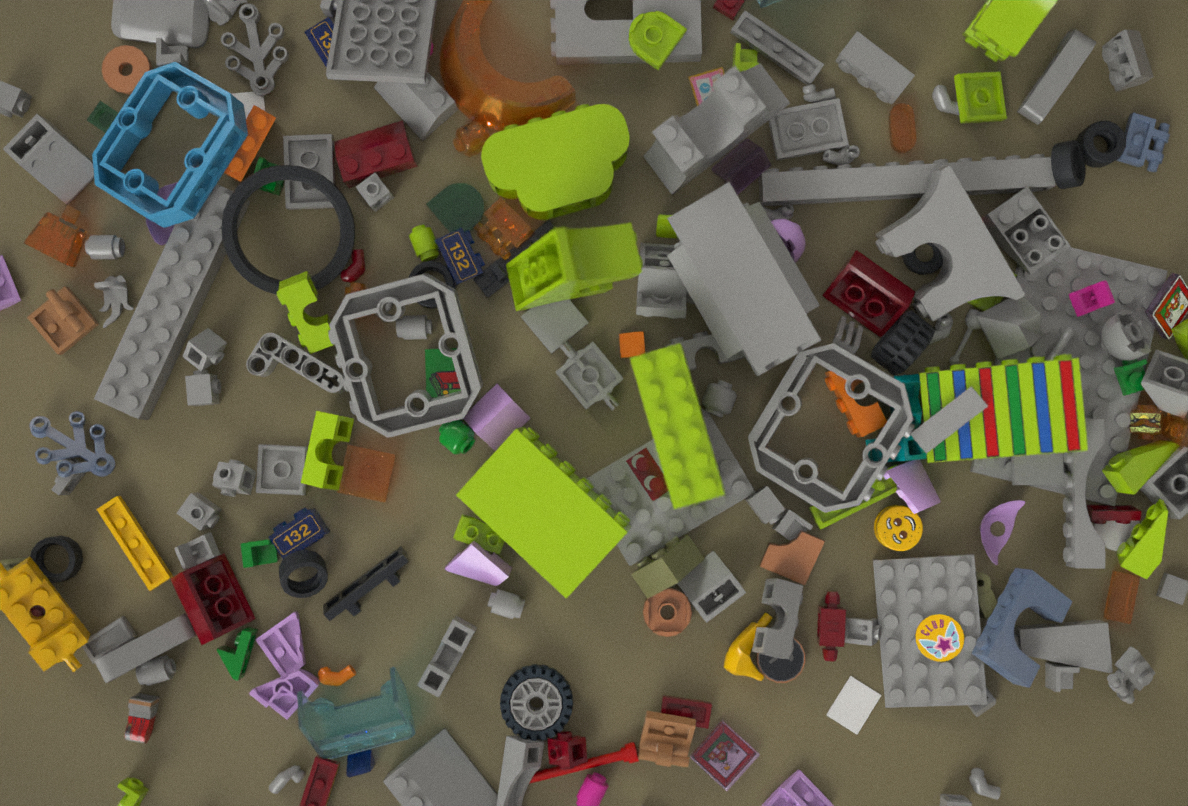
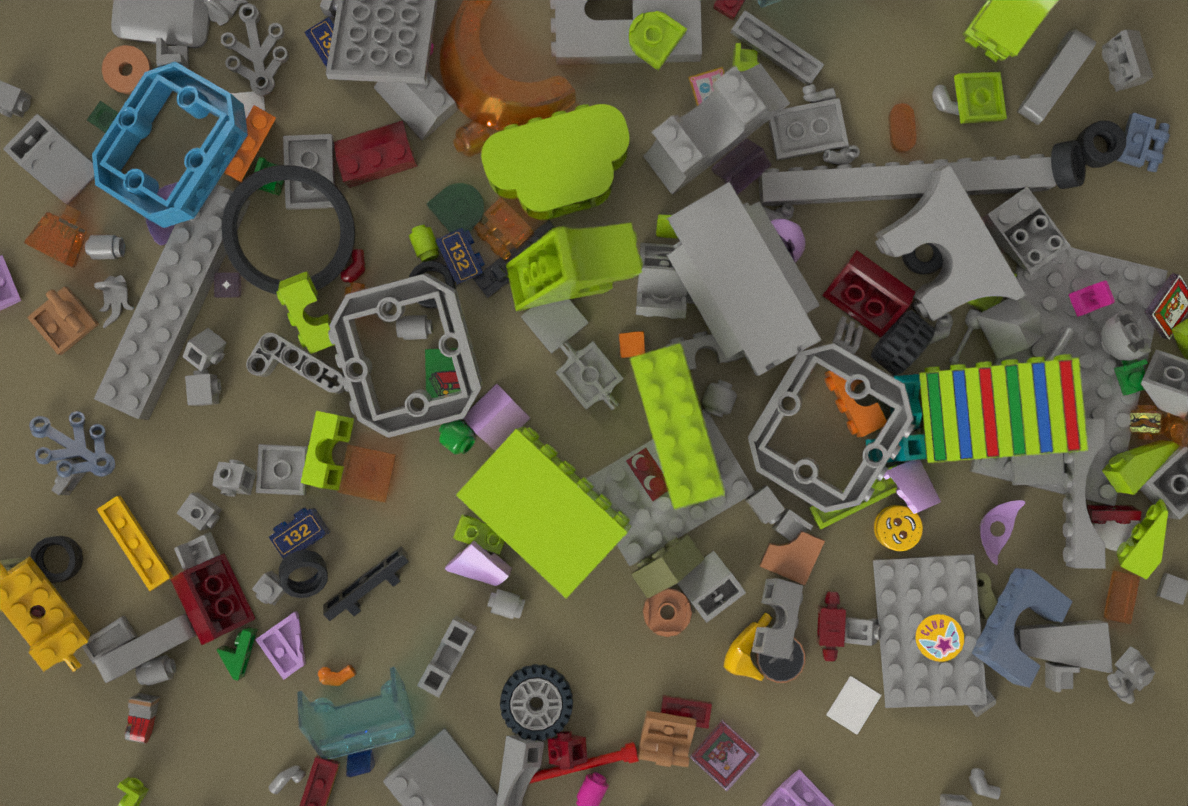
green panel [240,538,279,568] -> none
lavender slope [249,669,320,720] -> none
light grey brick [356,173,394,212] -> none
light grey brick [835,31,915,105] -> none
light grey tile [910,386,988,453] -> none
none -> tile [214,273,241,298]
none -> light grey brick [252,571,285,605]

